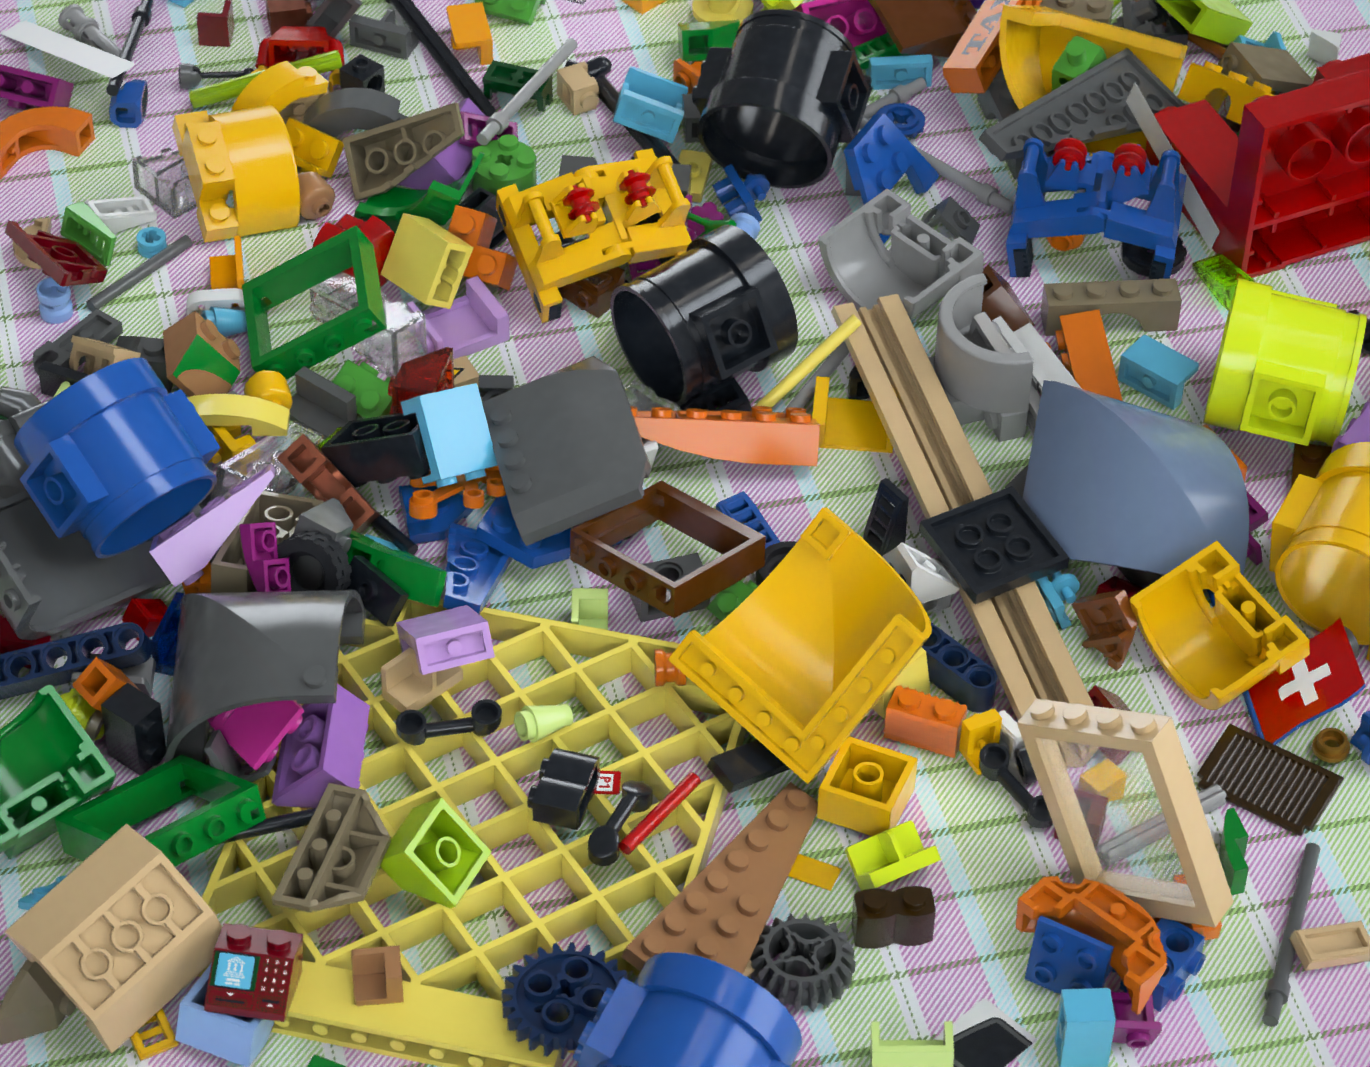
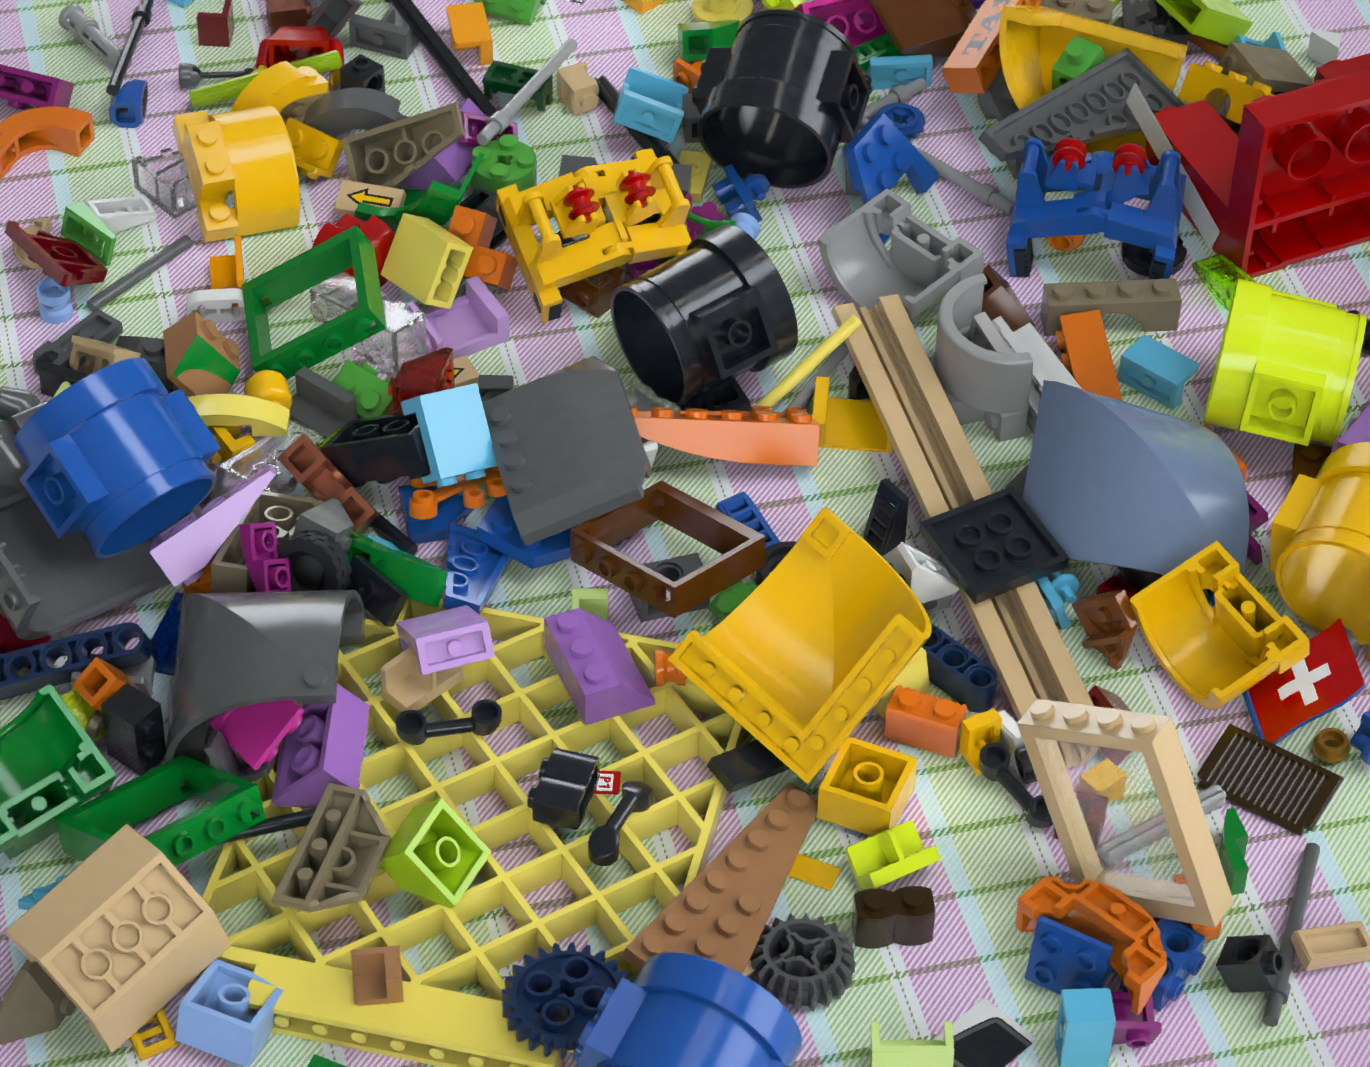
white sticker [1,20,136,78] -> none
red slope [122,598,178,641] -> none
medium azure bush [136,227,167,258] -> none
medium azure cone [201,306,247,337] -> none
dark red slope [204,923,303,1022] -> none
medium nougat head [298,171,335,220] -> none
yellowish green cone [514,703,573,743] -> none
black arm [565,56,612,79] -> none
red bar [619,772,701,855] -> none
dark grey bracket [921,196,980,245] -> none
none -> tan tile [334,179,406,216]
none -> medium lavender slope [544,608,655,726]
none -> black brick [1216,934,1284,993]

